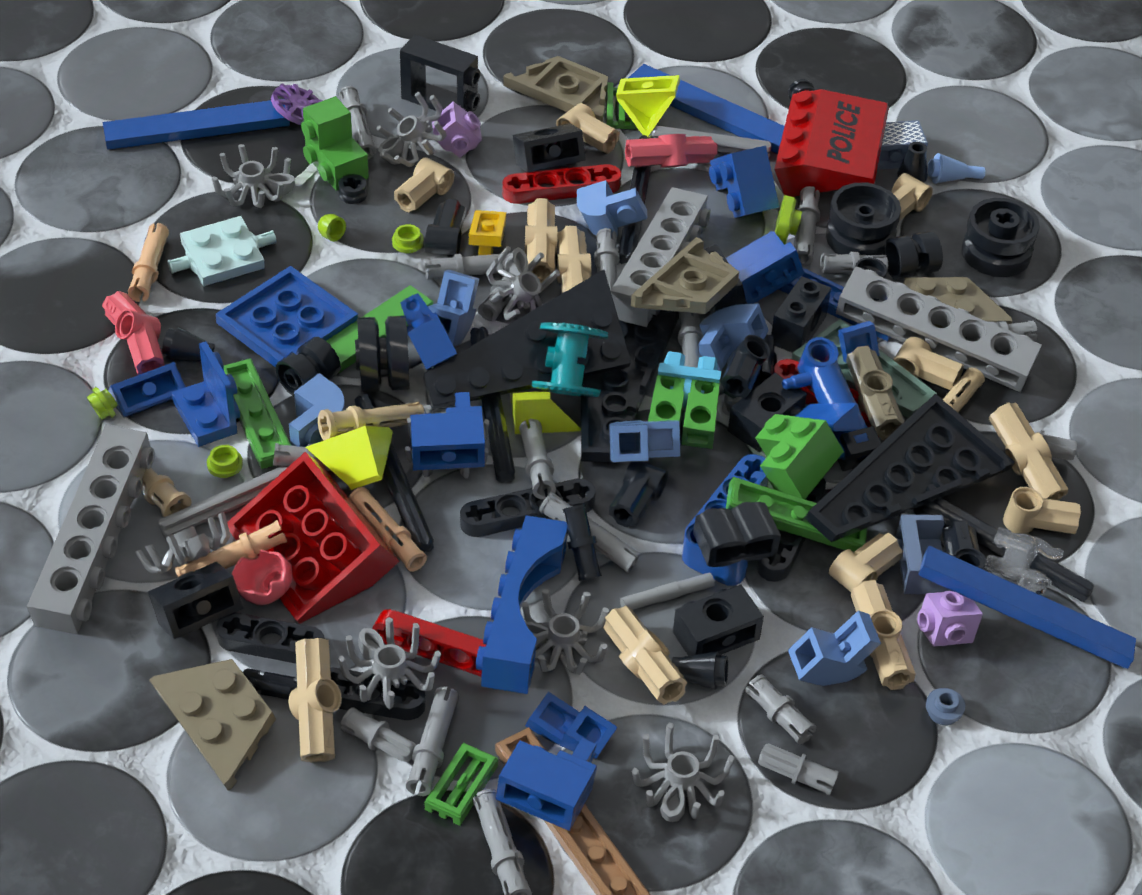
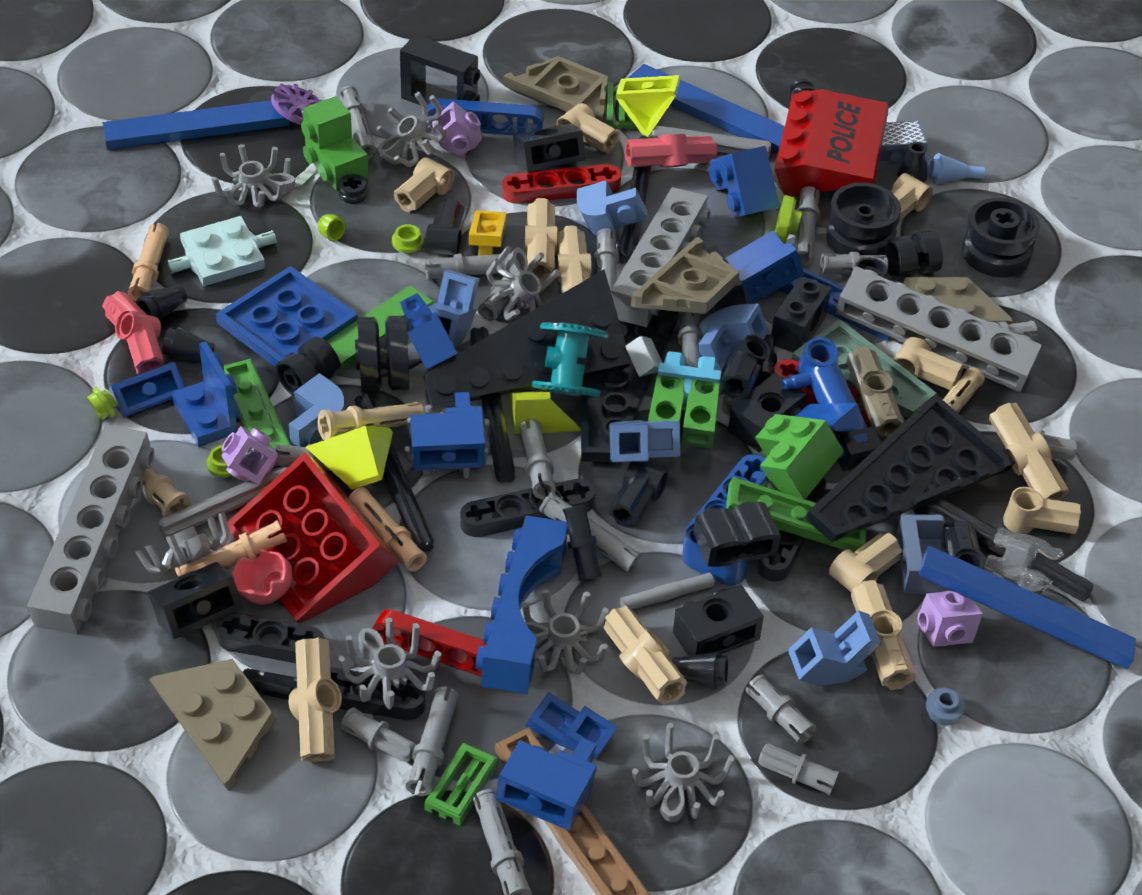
blue tile [838,321,880,363] -> none
none -> black cone [136,284,187,321]
none -> lavender brick [221,426,278,485]
none -> blue beam [427,99,544,135]
none -> white slope [625,336,662,377]

